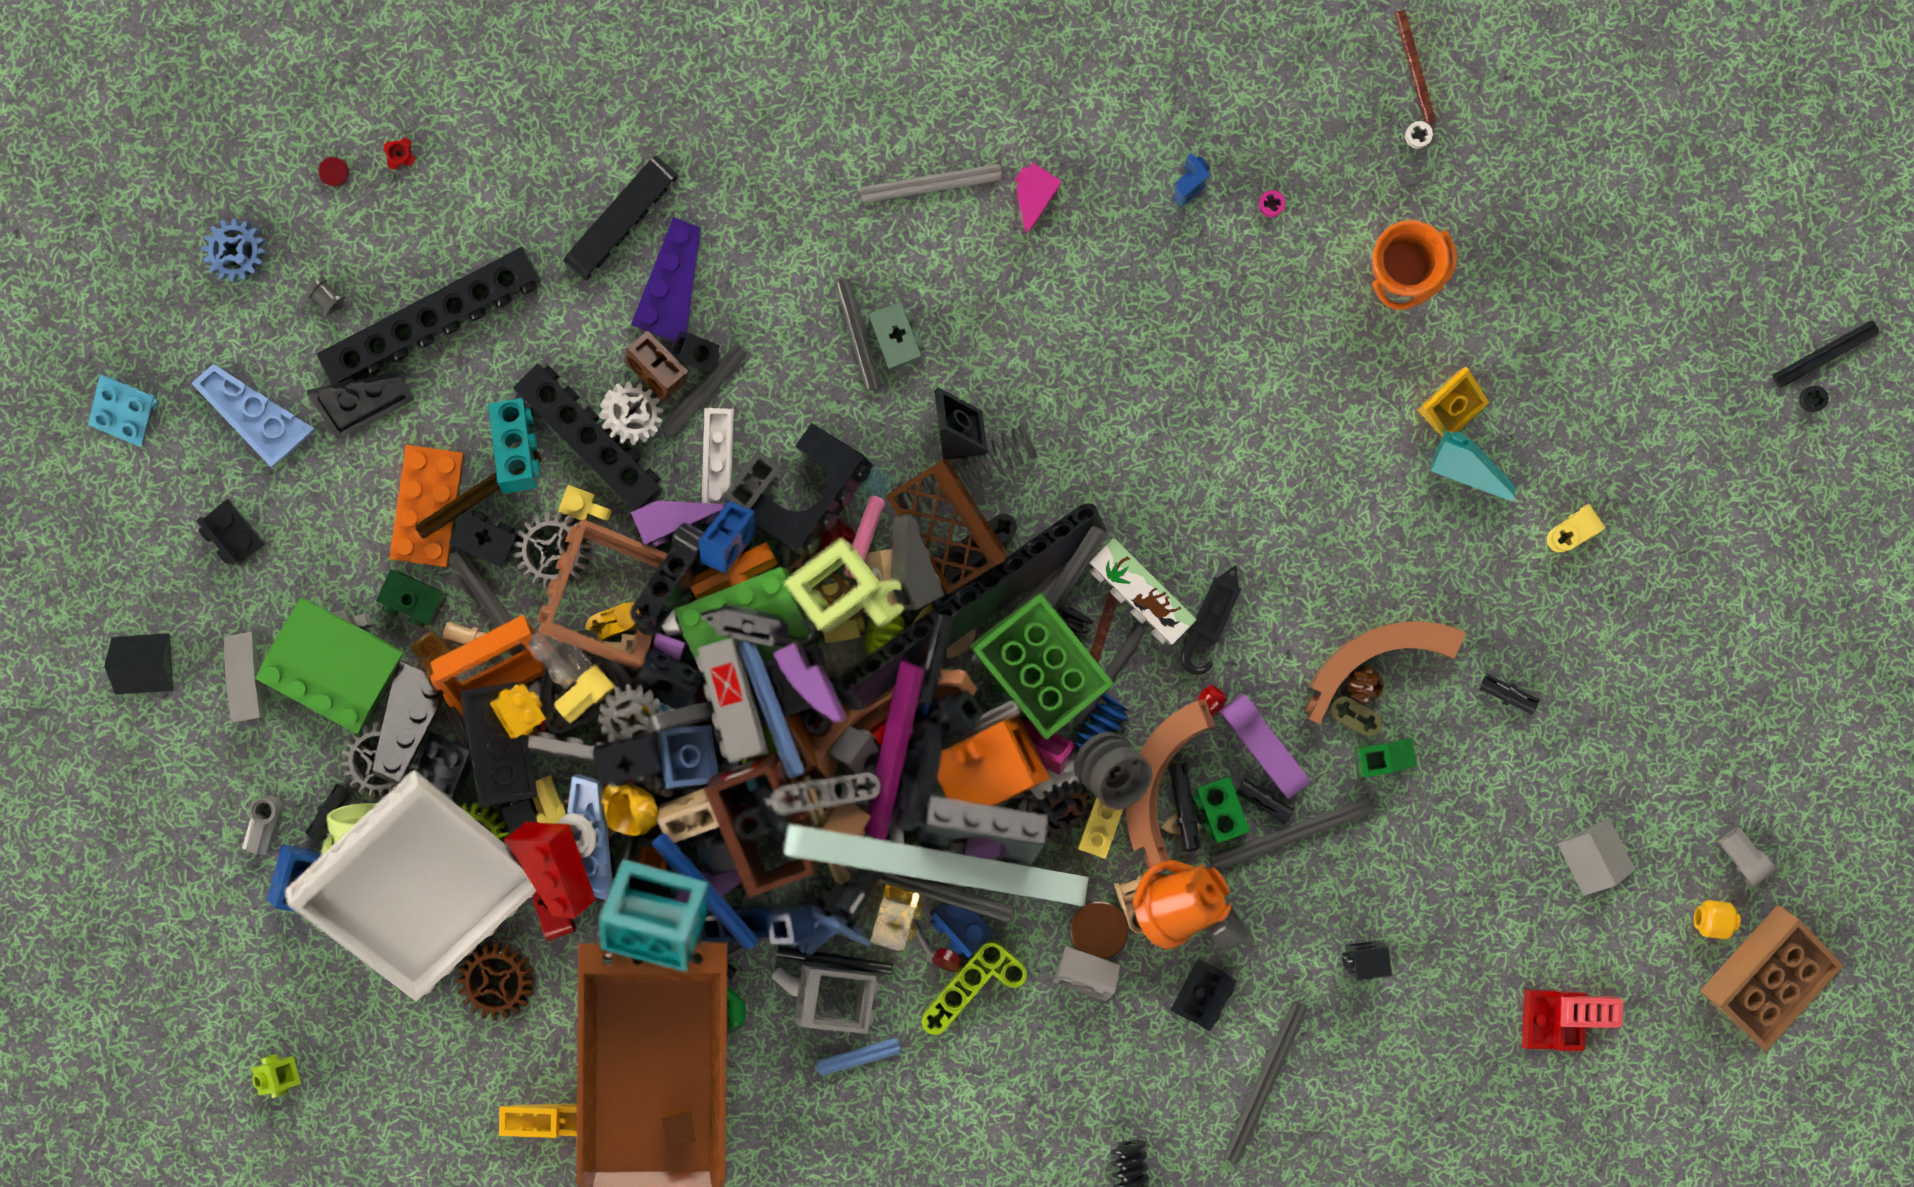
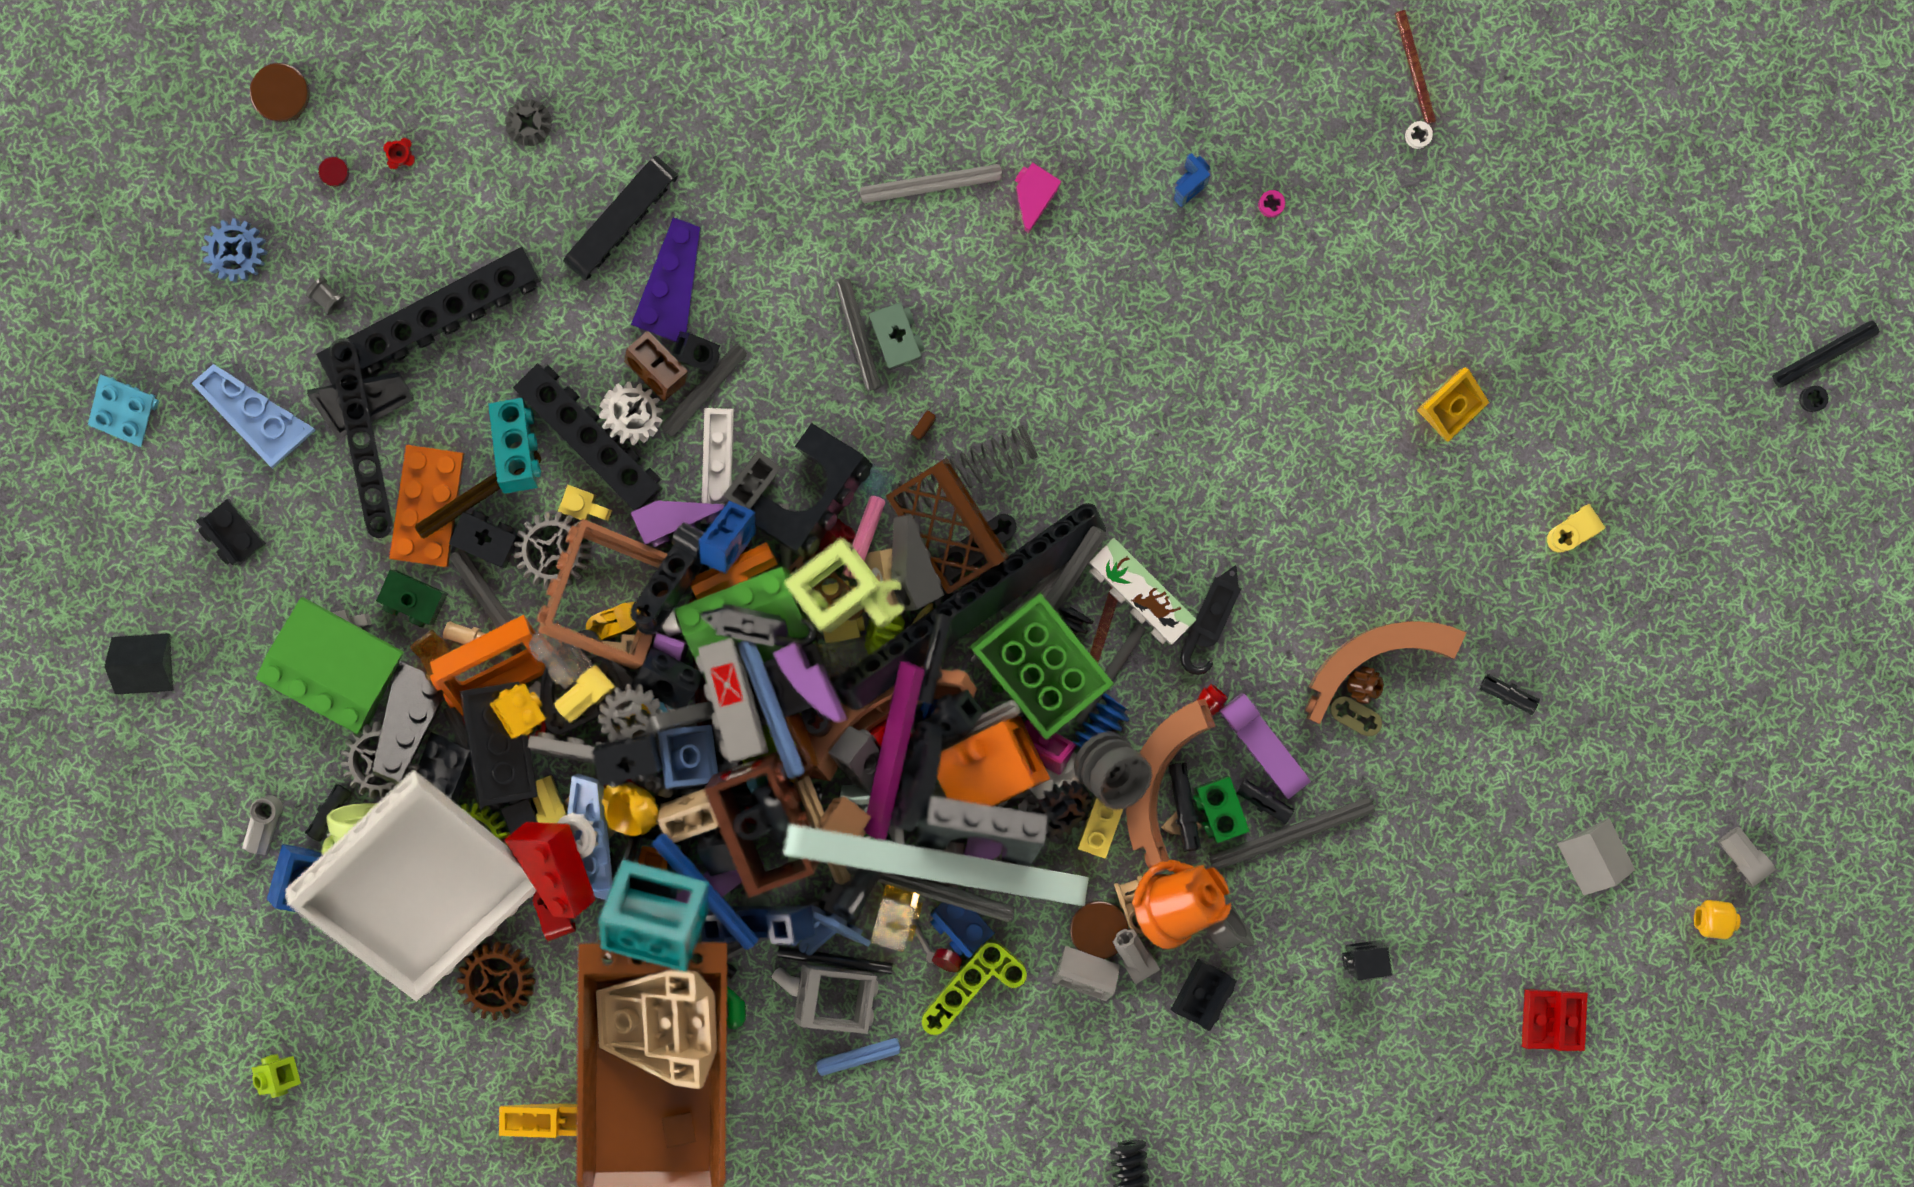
light grey slope [224,631,266,723] -> none
light grey beam [771,773,880,814] -> none
black slope [934,387,988,460] -> none
tan tile [947,629,976,658] -> none
dark grey axle [1224,1001,1307,1163] -> none
green slope [1354,738,1417,778] -> none
orange piece [1372,220,1458,310] -> none
teal slope [1431,430,1515,502] -> none
coral slope [1561,996,1623,1028] -> none
medium nougat slope [1700,905,1844,1051] -> none
none -> reddish brown tile [250,63,310,122]
none -> black beam [330,338,392,538]
none -> dark grey gear [505,99,552,146]
none -> tan wedge [596,969,717,1089]
none -> reddish brown tile [911,410,936,441]
none -> light grey piece [1113,928,1160,985]

